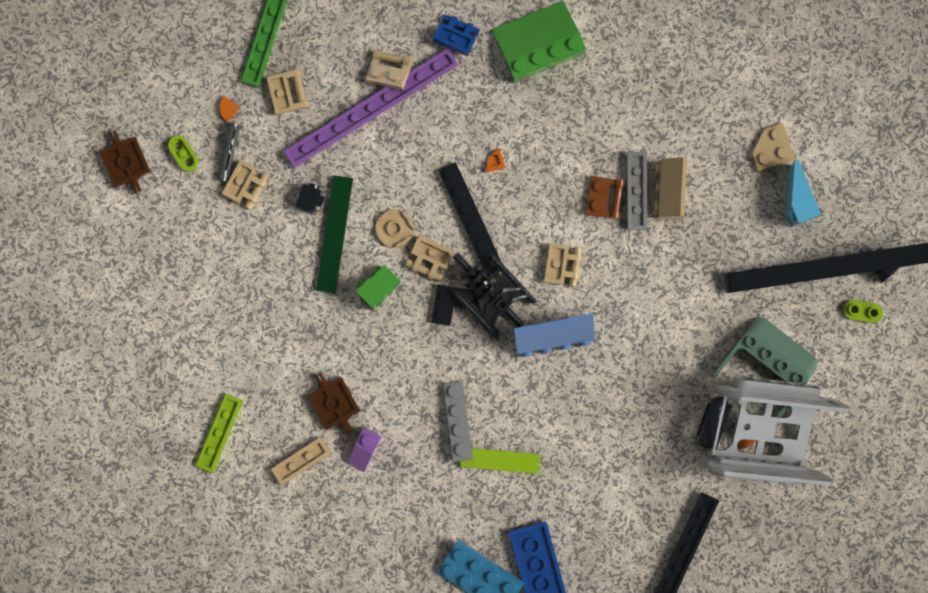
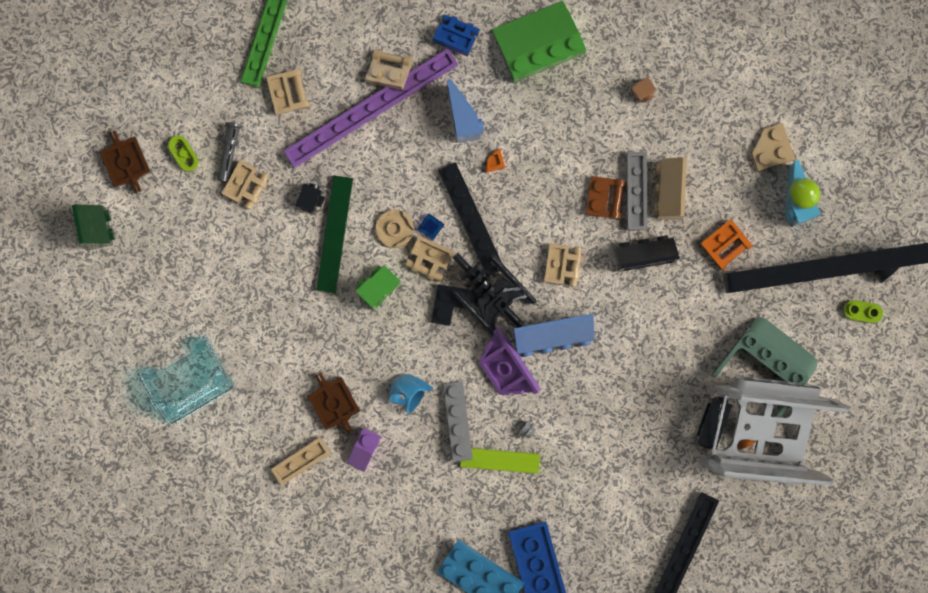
lime tile [195,393,243,473] -> none
orange tile [220,95,240,122] -> none
none -> dark green slope [72,205,115,250]
none -> clear light blue windscreen [138,335,234,424]
none -> dark azure piece [388,374,433,414]
none -> clear blue tile [417,213,445,240]
none -> medium blue slope [447,79,484,143]
none -> medium lavender wing [479,327,541,395]
none -> light grey plate [518,421,536,439]
none -> black slope [614,235,680,272]
none -> medium nougat plate [630,77,657,103]
none -> orange plate [700,219,752,271]
none -> lime hair [789,178,821,209]

